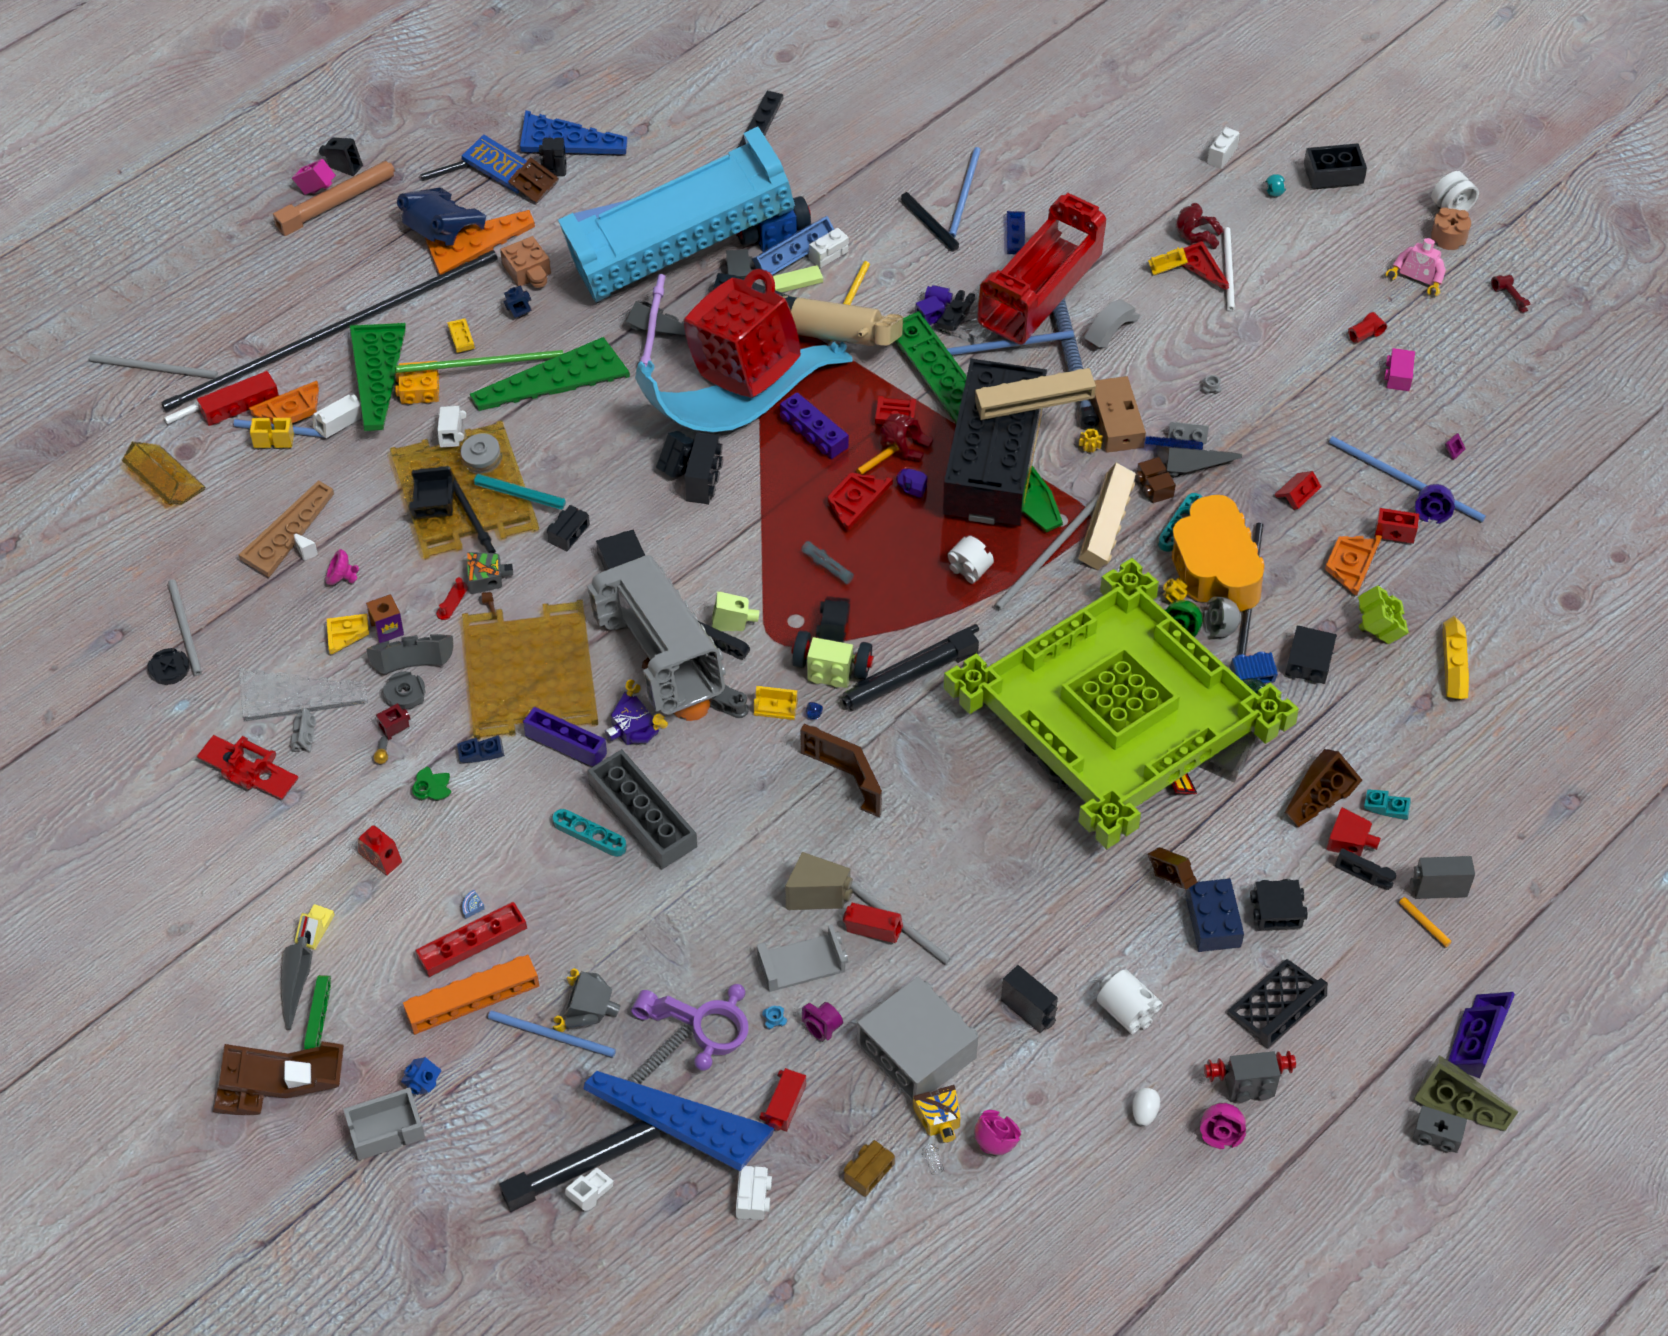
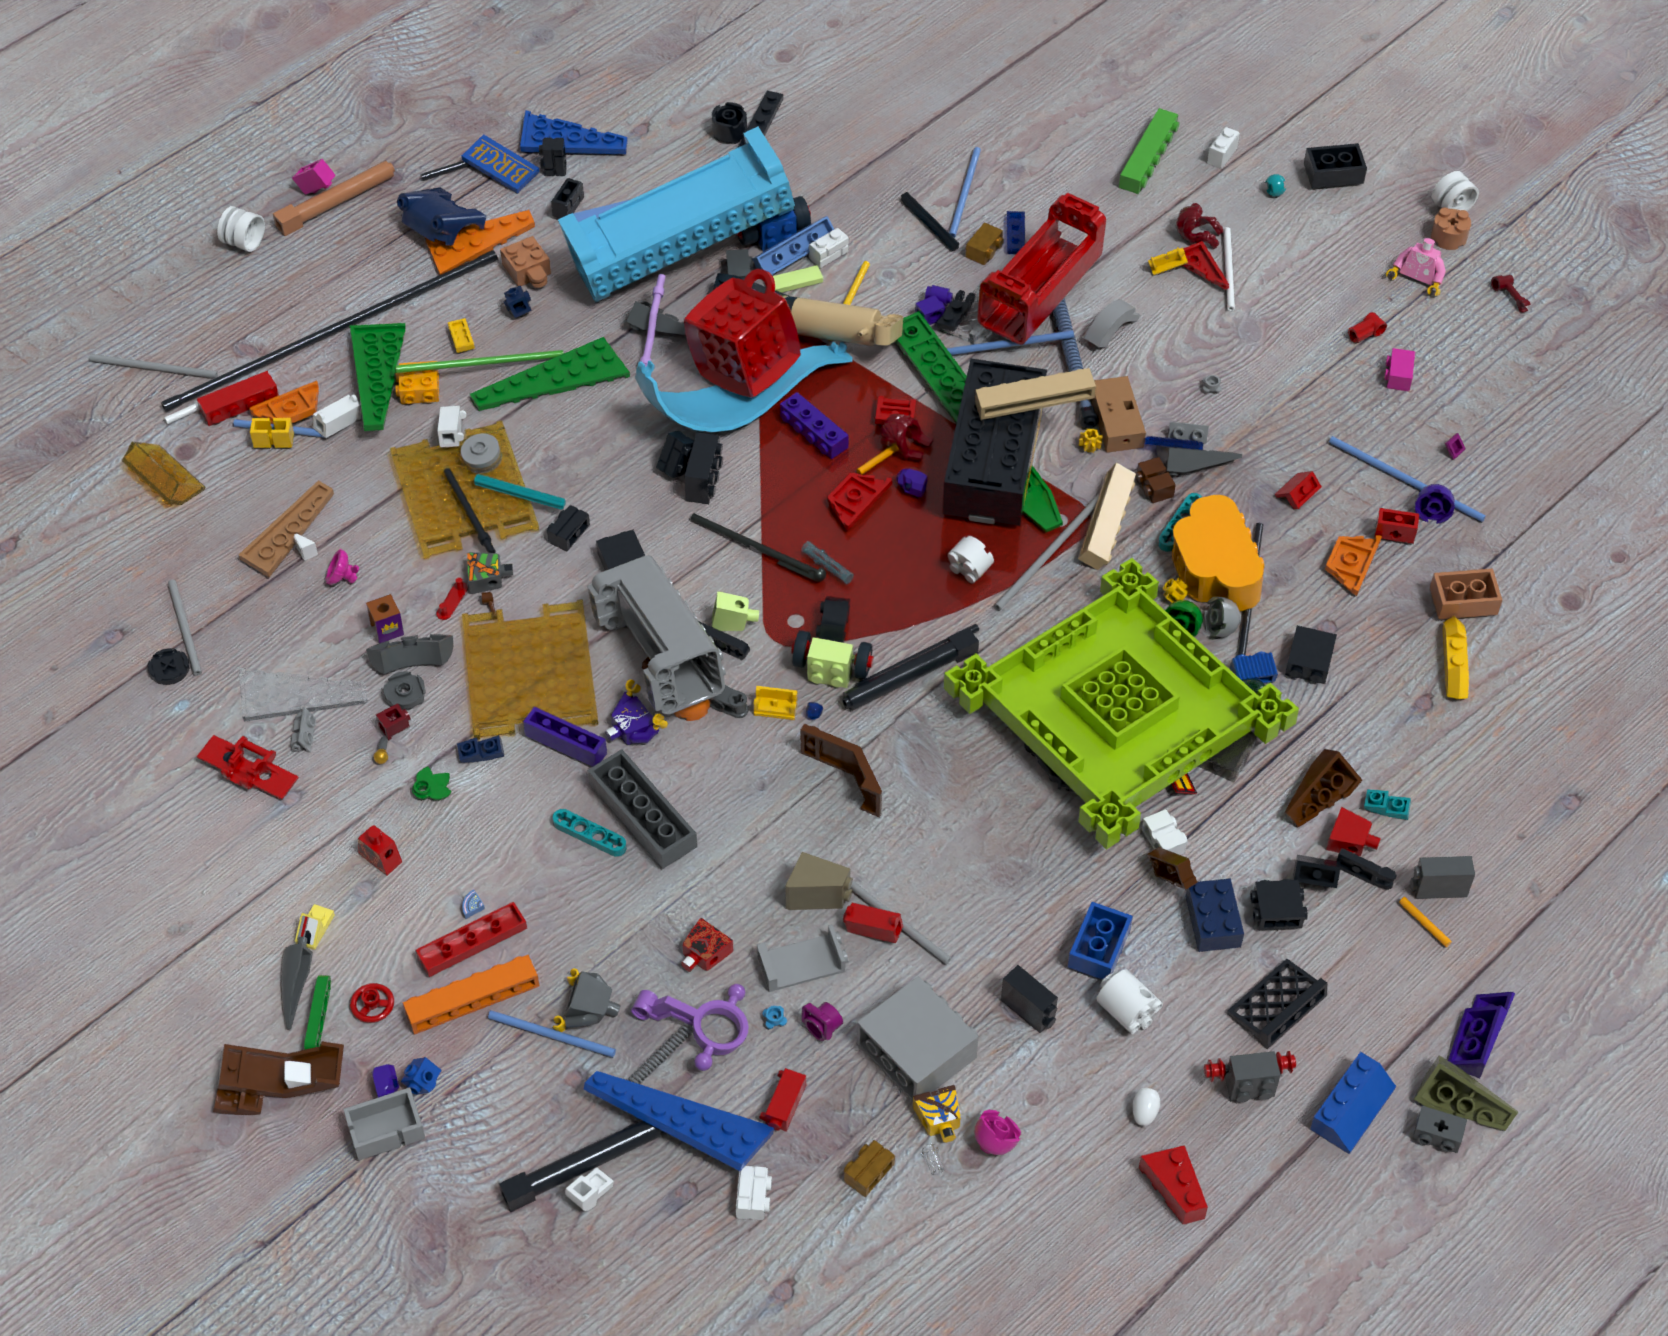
black torso [319,137,363,176] -> none
yellow wing [326,613,369,654] -> none
black panel [409,466,454,520] -> none
reddish brown slope [508,157,559,204] -> none
dark pink cylinder [1200,1103,1246,1149] -> none
lime brick [1358,585,1409,644] -> none
none -> white wheel [217,206,265,252]
none -> red piece [350,983,394,1023]
none -> dark purple rock [372,1064,399,1097]
none -> black brick [551,178,584,219]
none -> red torso [681,918,733,972]
none -> pearl dark grey bar [691,513,826,582]
none -> black brick [712,102,747,144]
none -> pearl gold brick [965,222,1004,265]
none -> blue brick [1068,902,1133,980]
none -> bright green brick [1119,108,1180,194]
none -> red wedge [1138,1145,1208,1224]
none -> white brick [1142,809,1188,855]
none -> black brick [1293,855,1341,888]
none -> blue slope [1310,1051,1396,1154]
none -> nougat brick [1430,568,1502,619]

